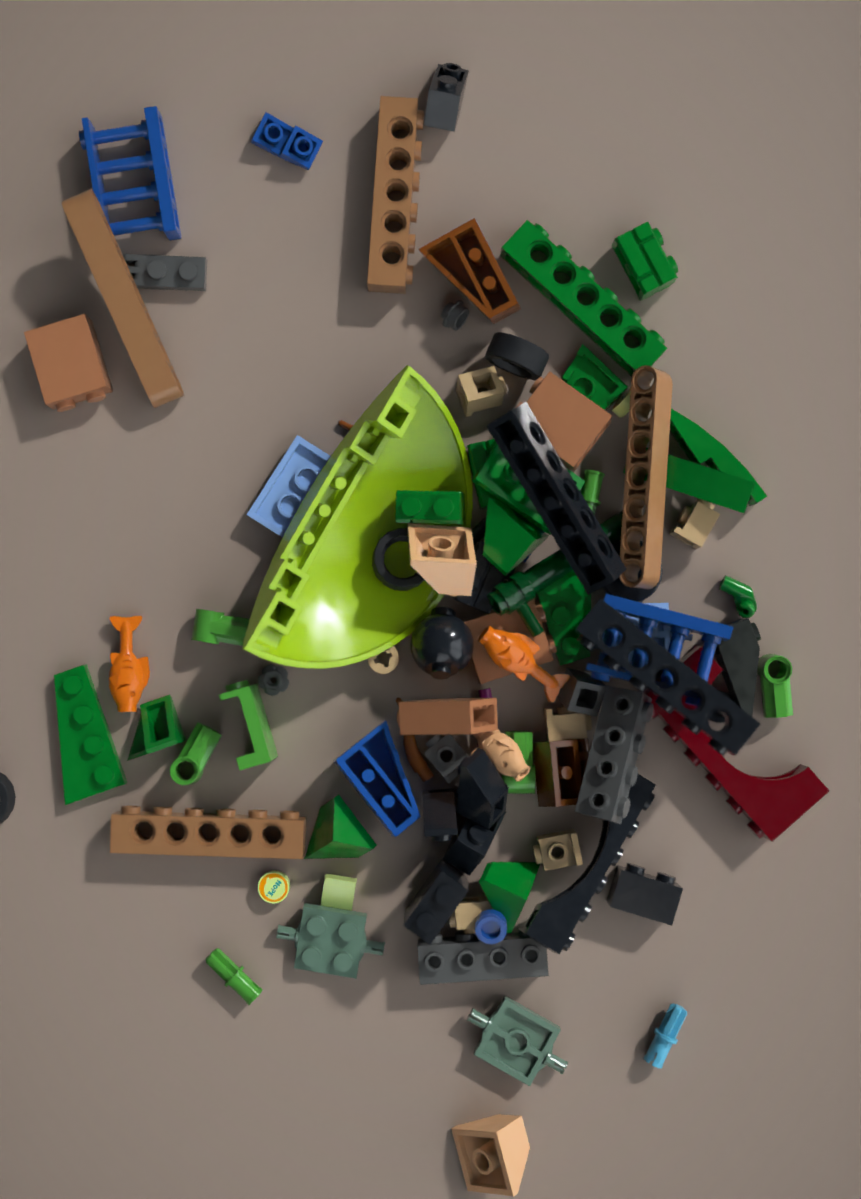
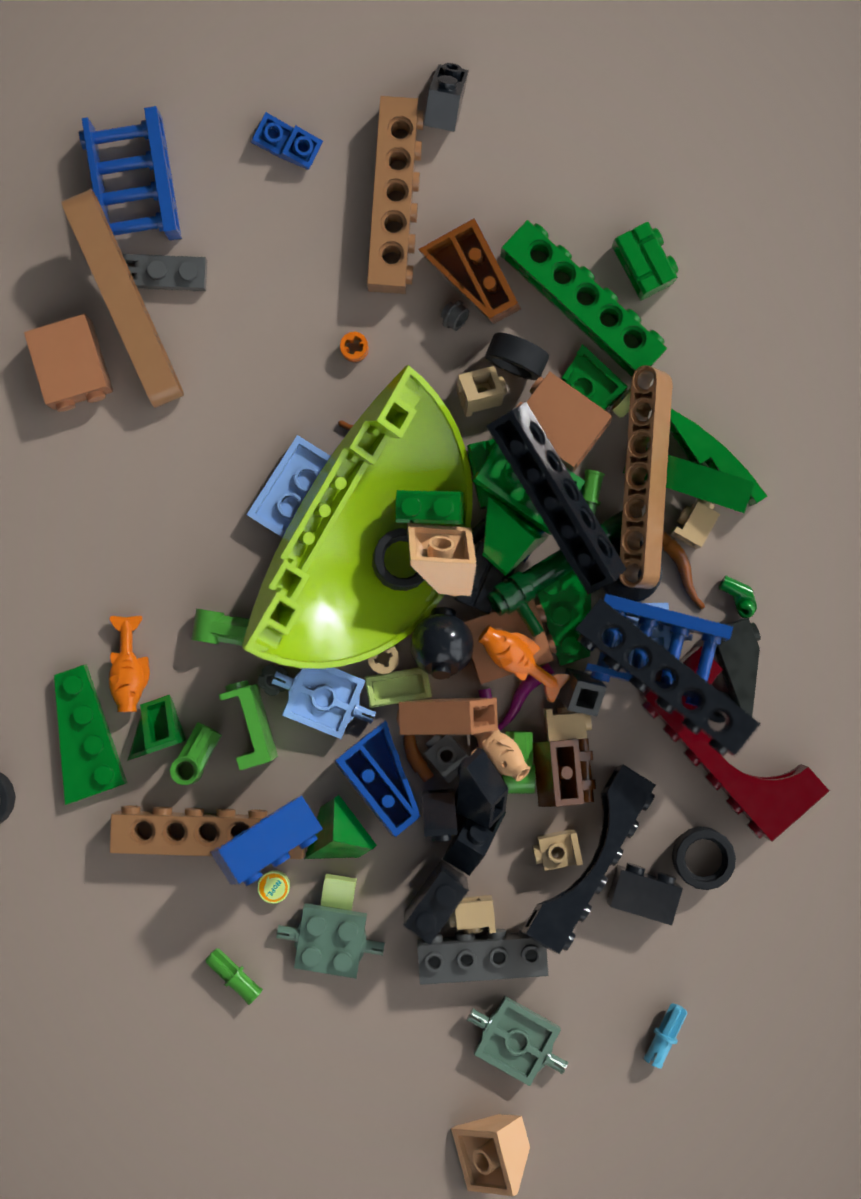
blue tile [474,909,507,944] -> none
green slope [479,862,540,934] -> none
dark grey brick [575,685,654,824] -> none
bright green piece [757,654,793,718] -> none
none -> blue wedge [210,796,323,886]
none -> light blue plate [271,667,376,739]
none -> orange bush [340,331,369,363]
none -> yellowish green tile [365,667,432,708]
none -> magenta animal [498,663,555,731]
none -> dark orange animal [662,531,705,609]
none -> black tyre [672,826,736,890]

